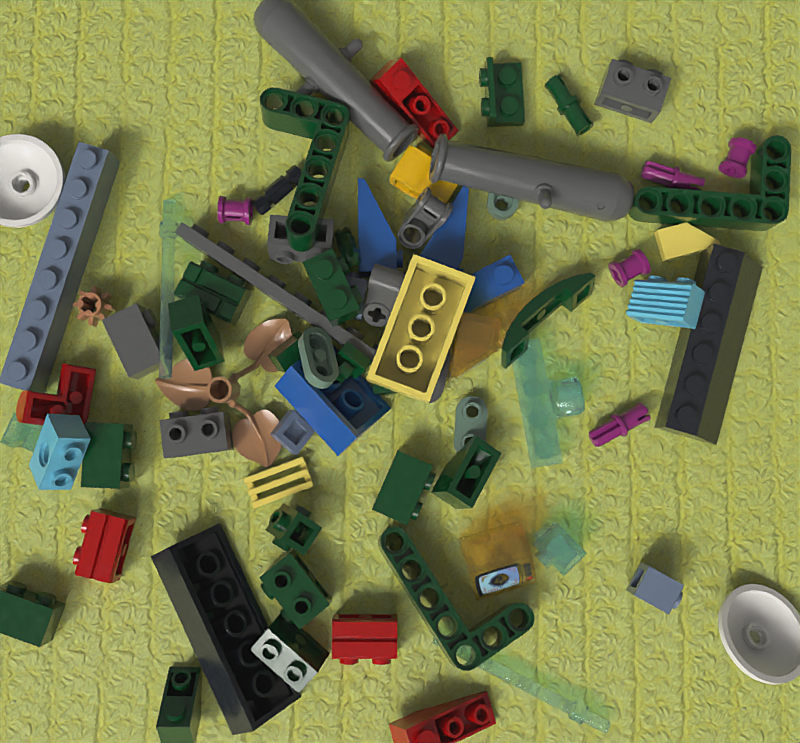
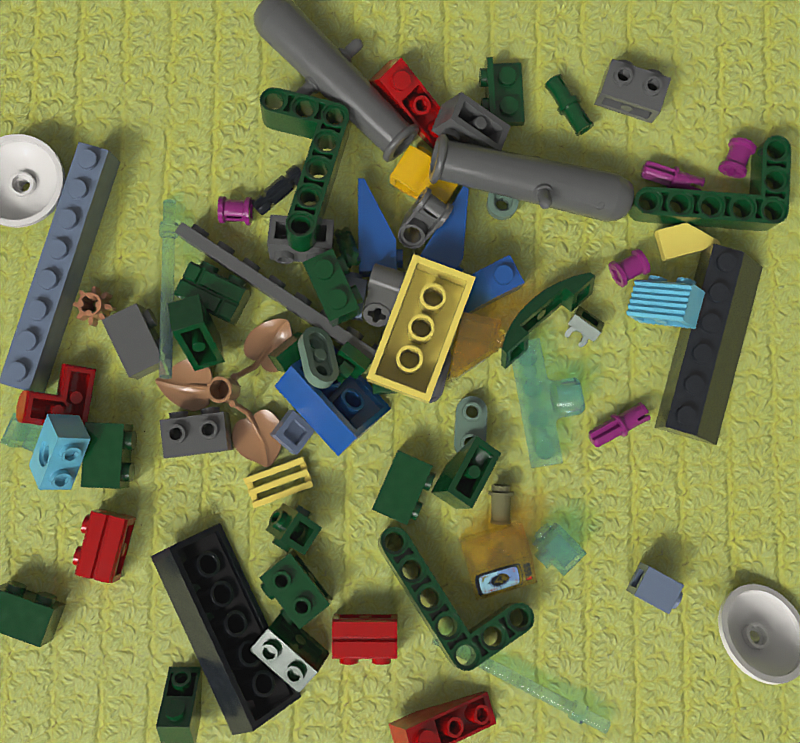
none -> dark grey brick [431,92,511,150]
none -> olive pin [488,484,514,525]
none -> tile [565,306,604,348]

